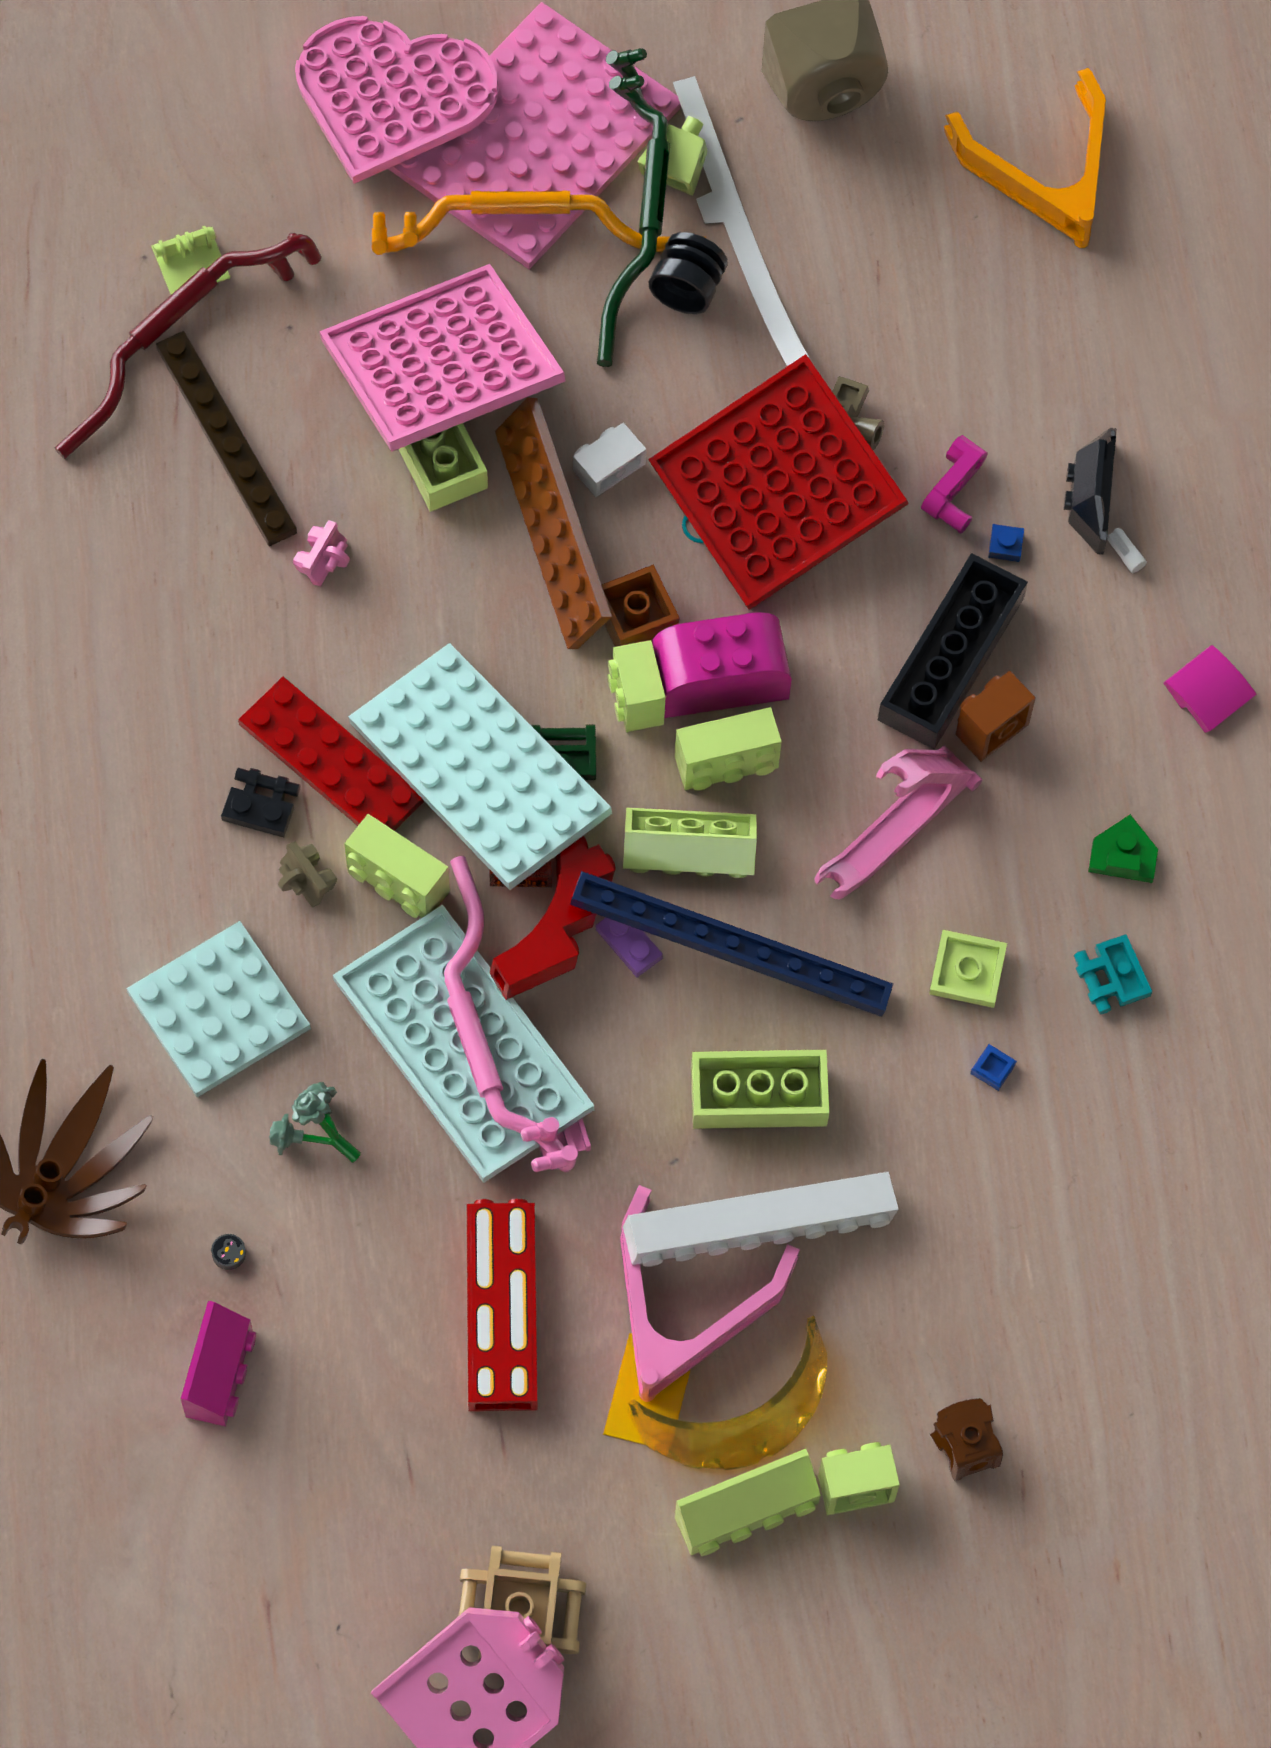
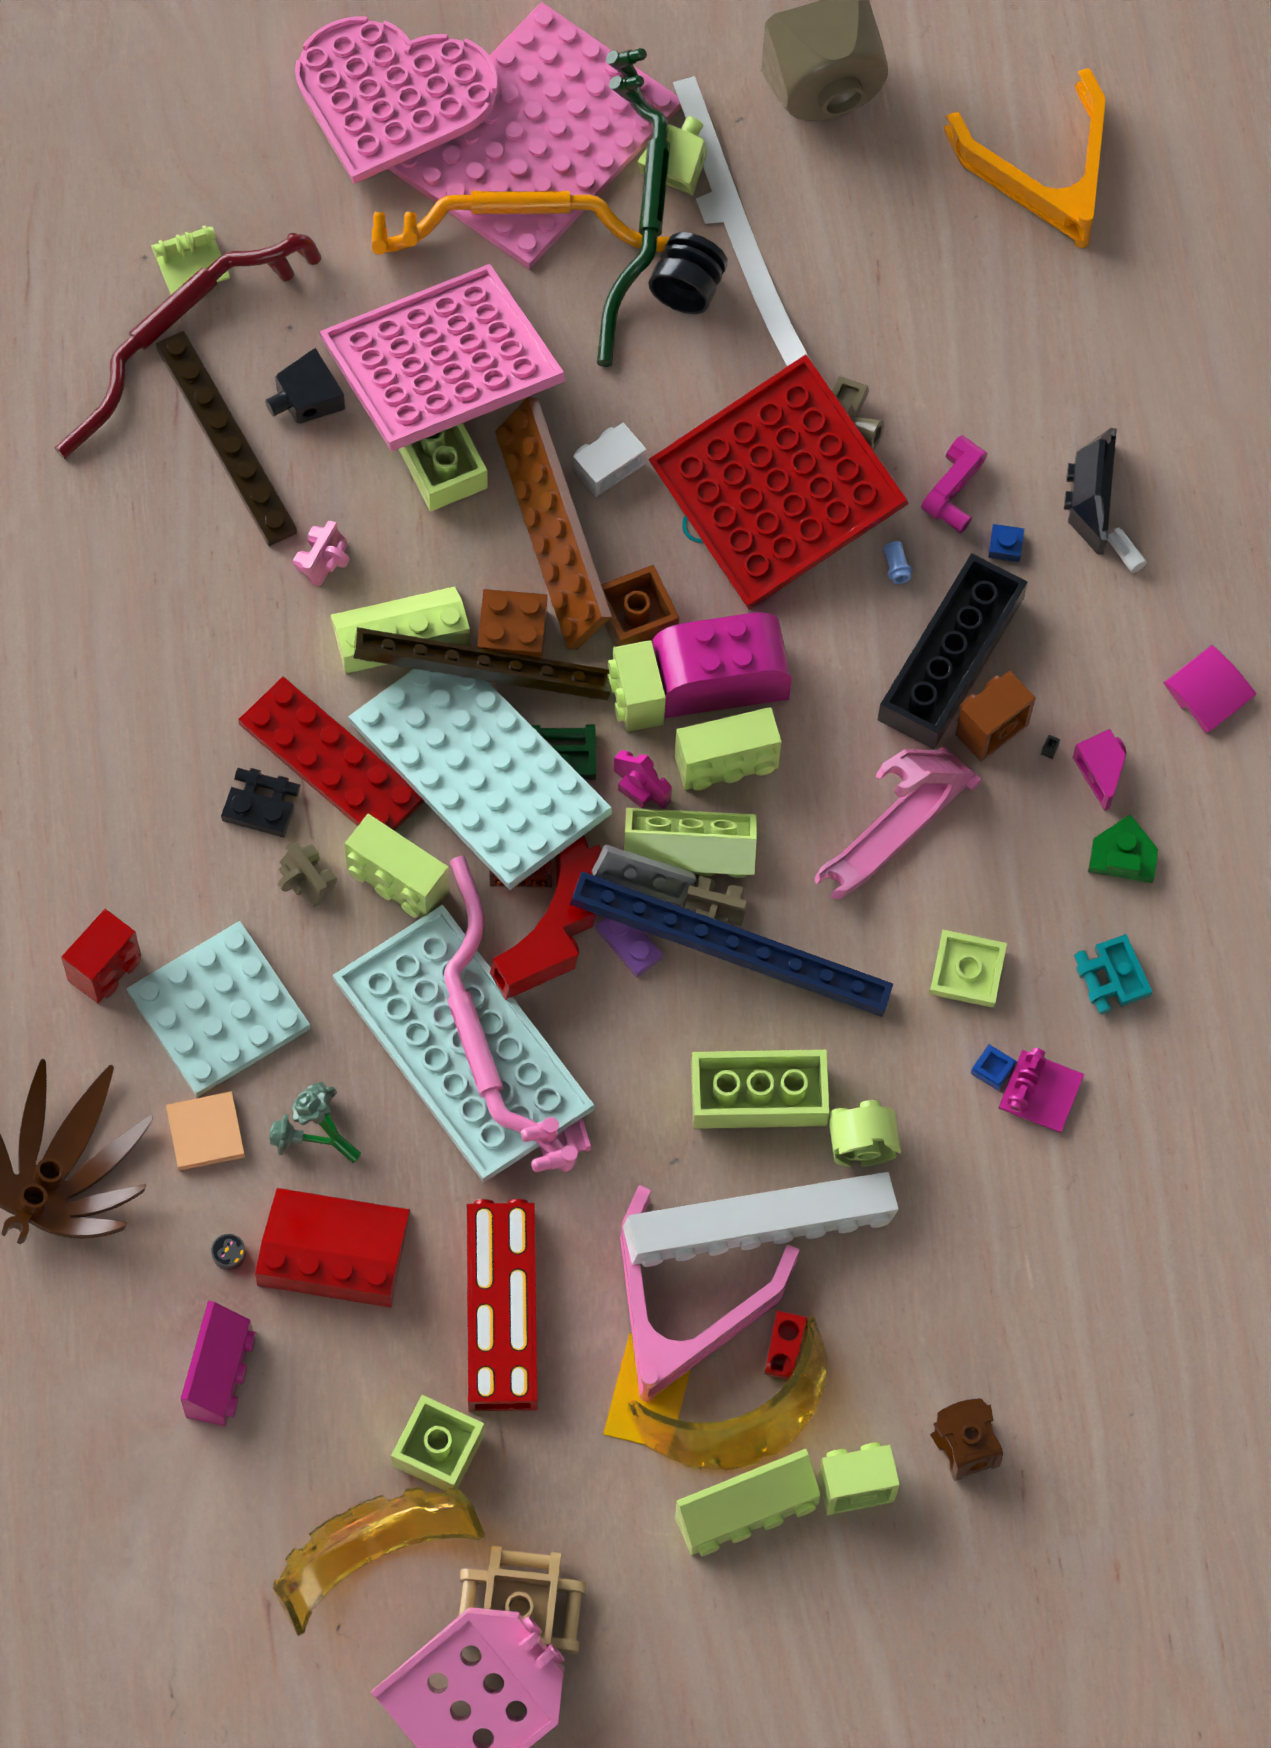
none -> red brick [61,908,141,1004]
none -> light nougat tile [166,1091,245,1171]
none -> red slope [255,1188,410,1308]
none -> black torso [265,348,345,424]
none -> clear yellow windscreen [273,1487,485,1636]
none -> yellowish green slope [331,587,470,674]
none -> dark brown plate [353,627,611,701]
none -> yellowish green brick [391,1395,485,1495]
none -> dark orange brick [477,589,548,658]
none -> light grey hinge [592,845,696,905]
none -> dark pink plate [614,750,672,809]
none -> dark tan hips [685,876,747,926]
none -> red leg [764,1310,807,1380]
none -> yellowish green brick [829,1100,901,1167]
none -> light blue pin [883,541,913,584]
none -> dark pink hinge [998,1048,1084,1133]
none -> pearl dark grey piece [1041,735,1061,759]
none -> dark pink slope [1072,729,1127,811]

